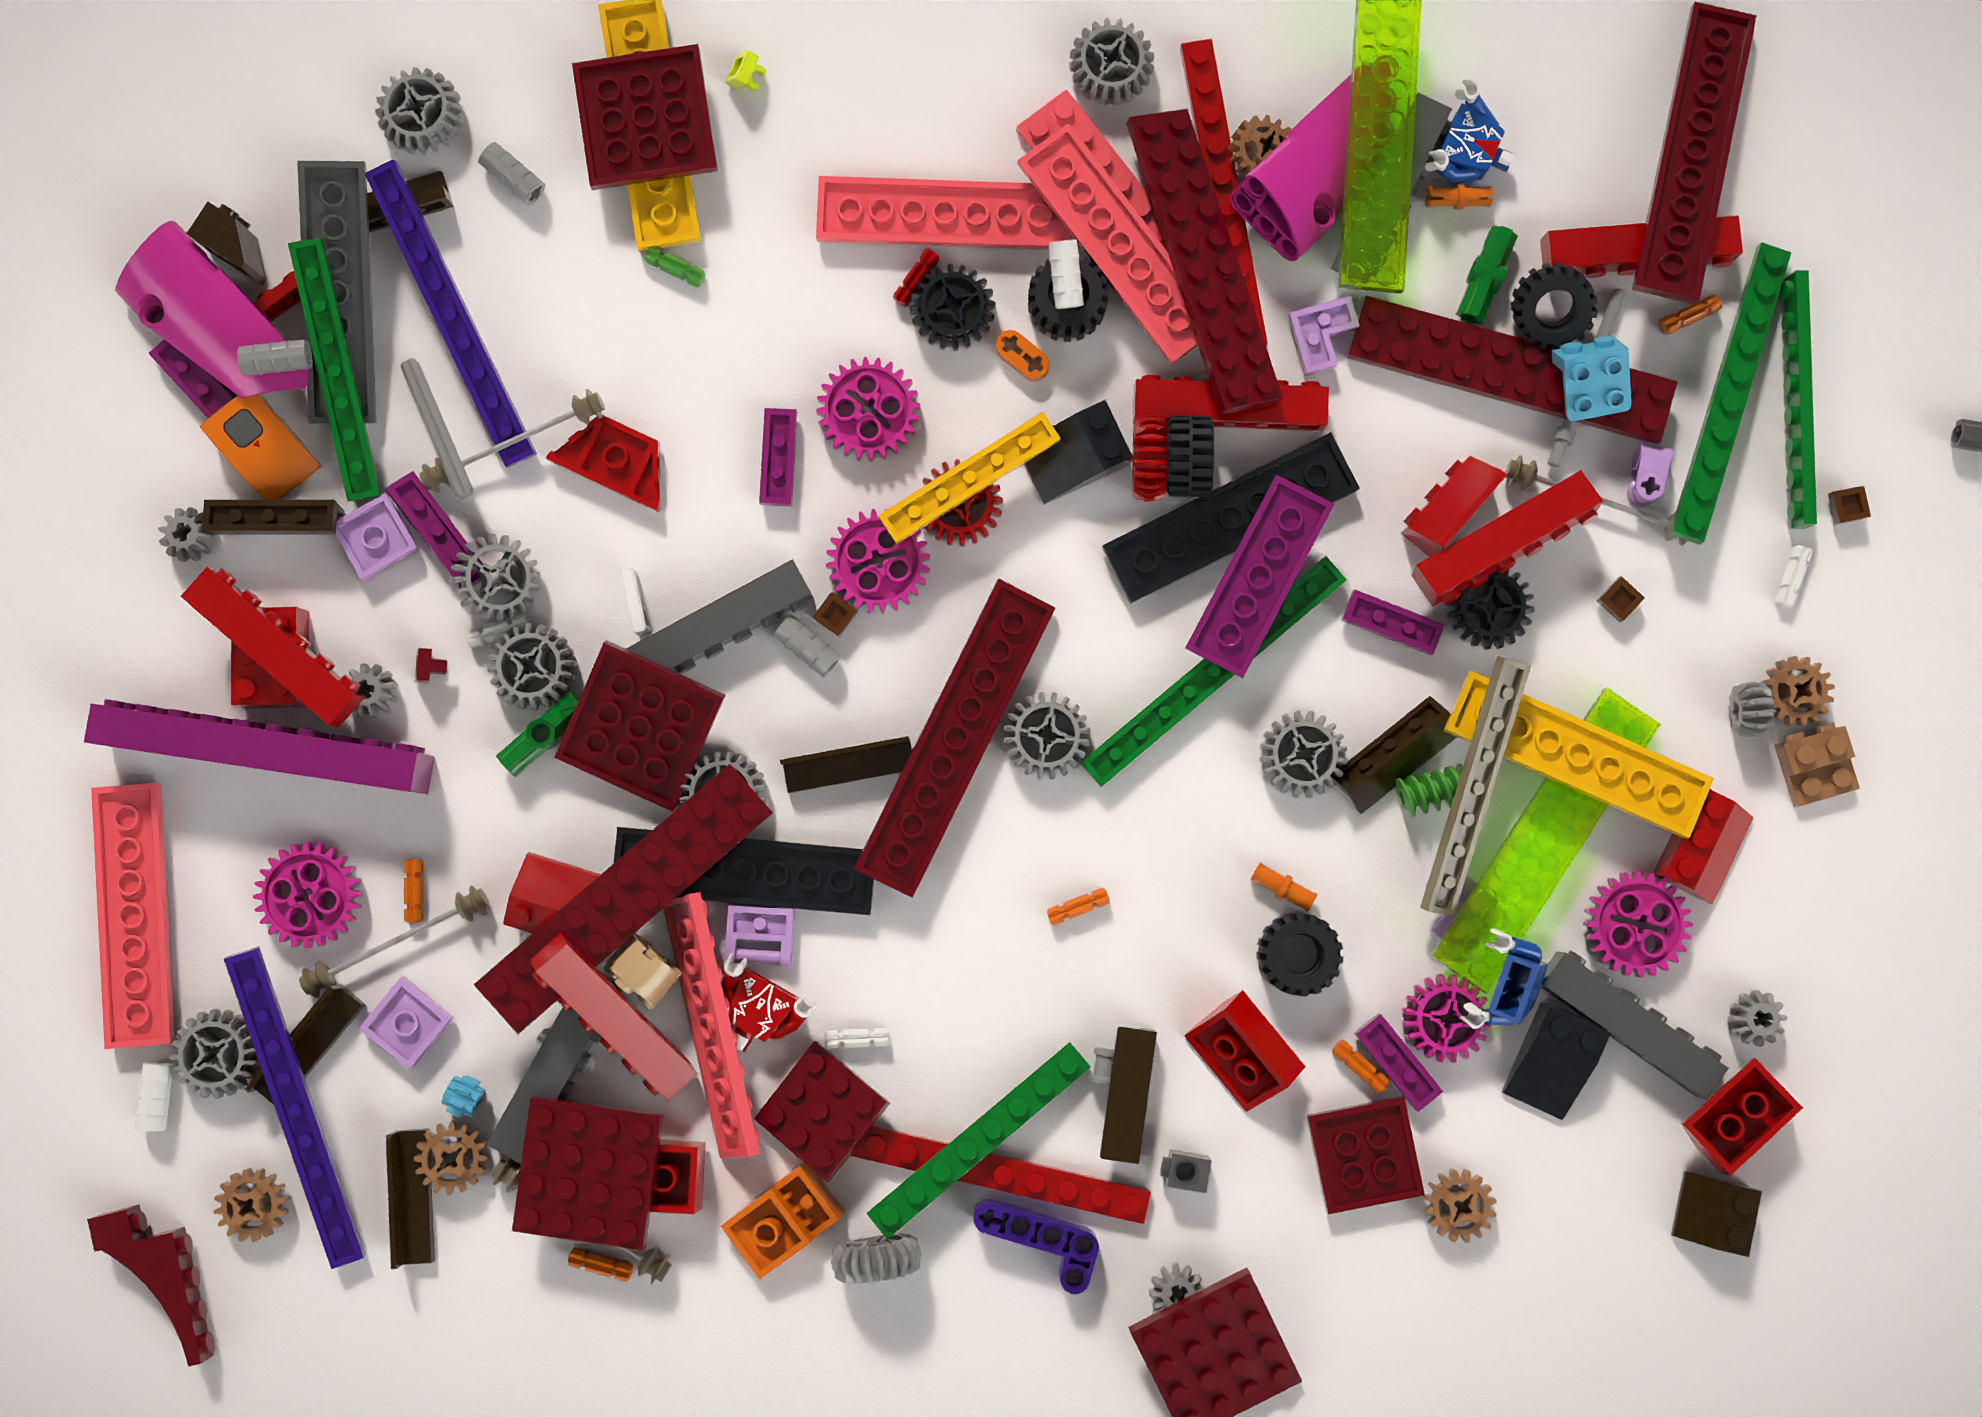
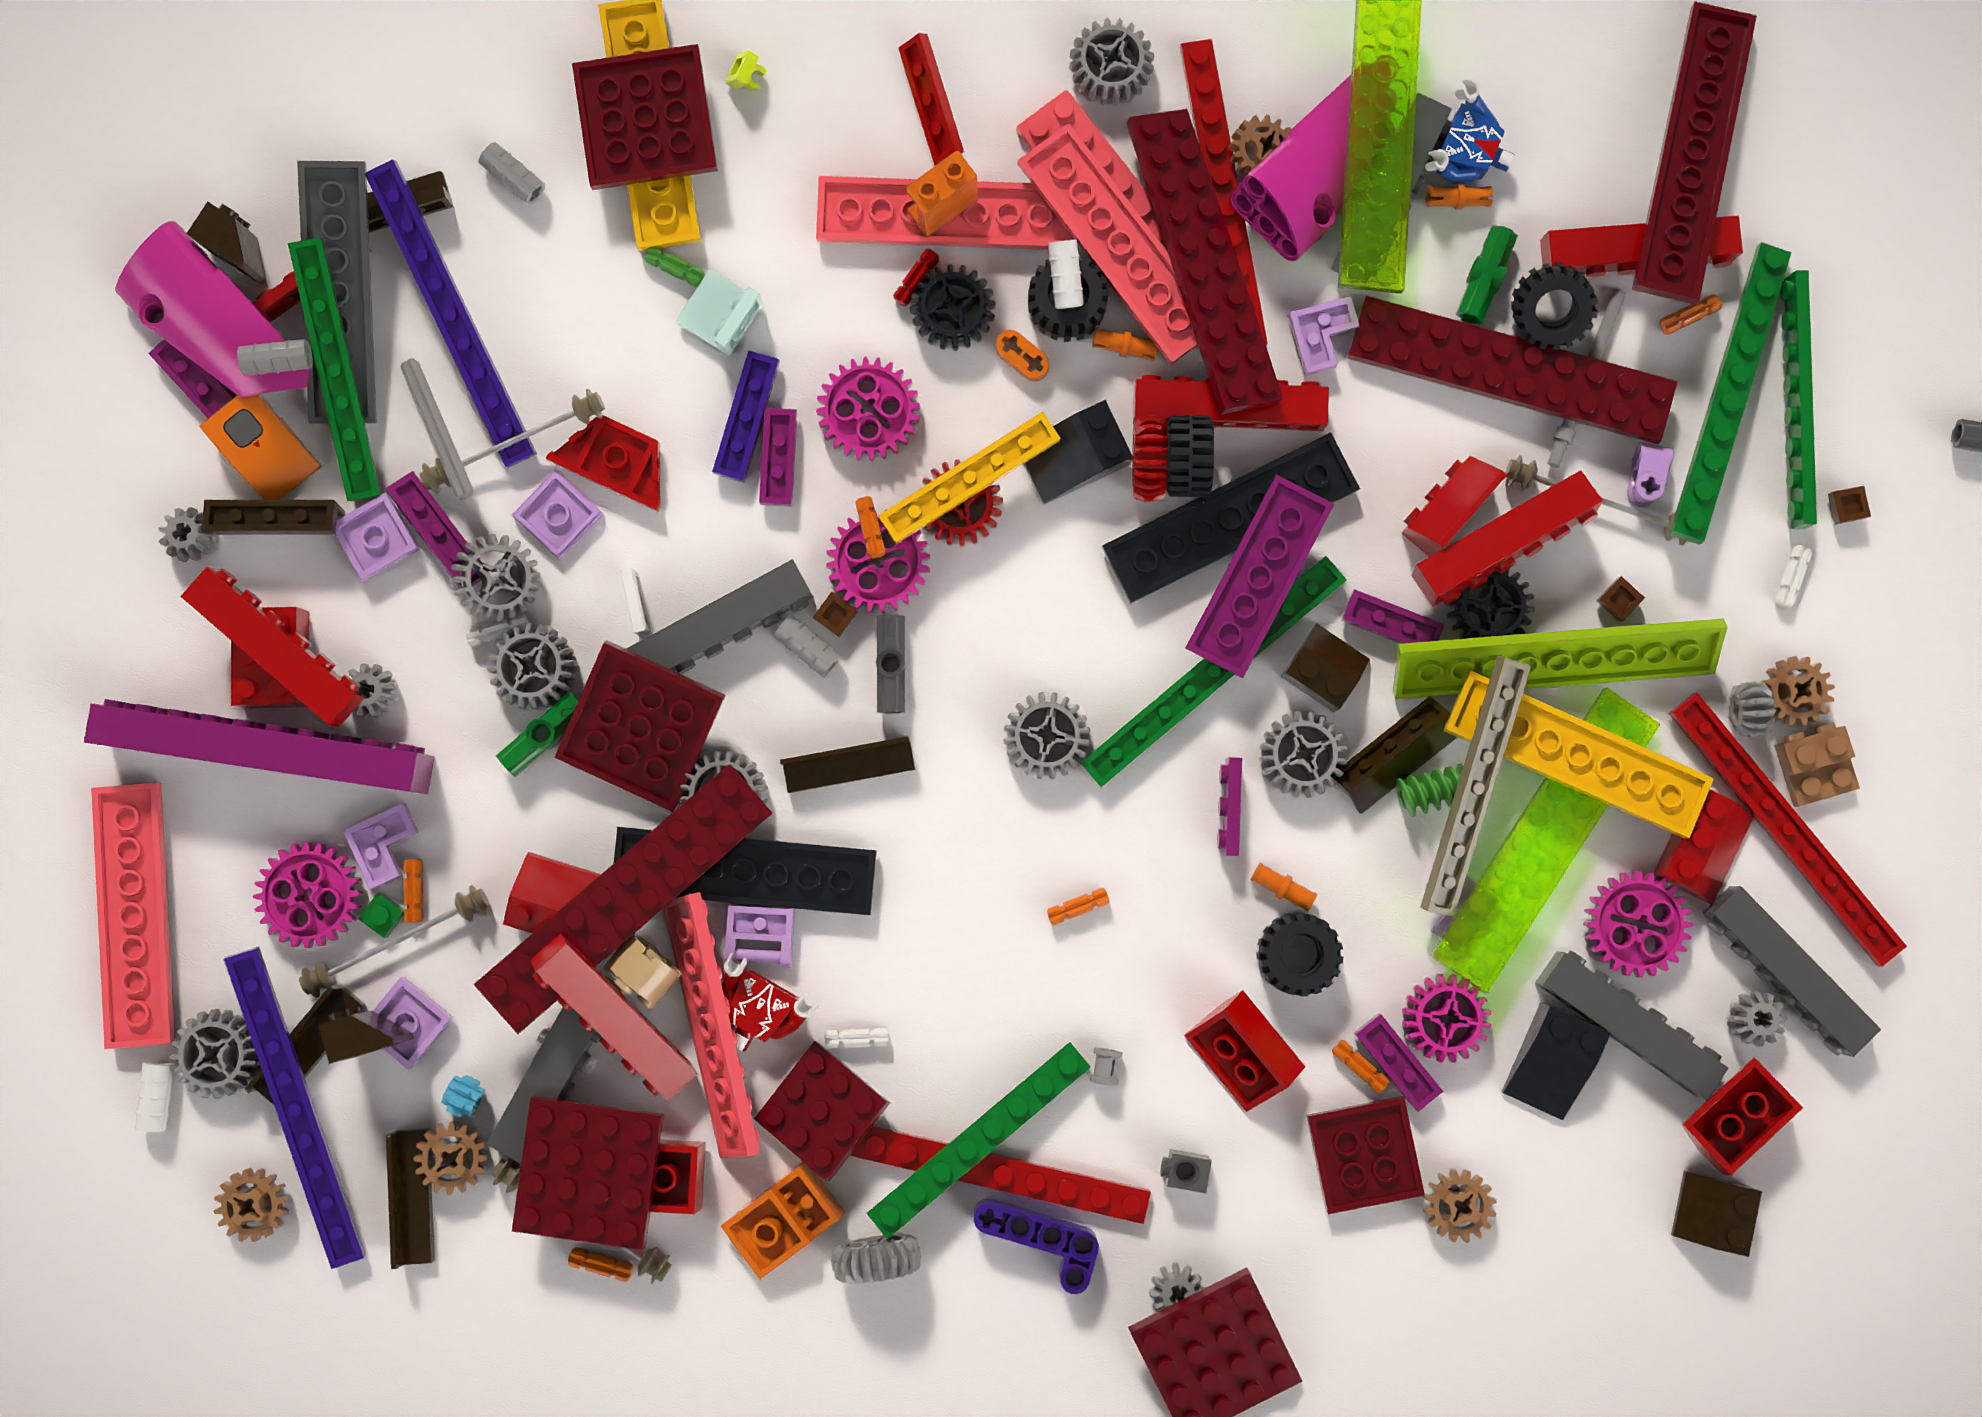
dark red arch [87,1204,215,1367] -> none
light grey gear [375,67,463,155] -> none
dark red tile [415,648,448,683] -> none
dark red plate [853,578,1056,898] -> none
dark brown panel [1100,1026,1157,1164] -> none
blue torso [1460,928,1548,1029] -> none
medium azure bracket [1552,336,1631,421] -> none
none -> dark brown slope [318,1007,414,1064]
none -> lavender plate [343,803,419,890]
none -> green plate [358,892,404,938]
none -> lavender tile [512,469,603,560]
none -> light aqua bracket [676,270,763,356]
none -> dark purple plate [712,350,780,483]
none -> orange axle [855,496,886,559]
none -> dark grey piece [876,614,906,714]
none -> red plate [898,33,964,165]
none -> orange panel [906,151,978,238]
none -> orange pin [1092,327,1158,361]
none -> magenta plate [1217,757,1242,856]
none -> dark brown slope [1280,623,1370,712]
none -> lime plate [1393,618,1728,699]
none -> red plate [1668,692,1907,967]
none -> dark grey brick [1703,886,1882,1057]

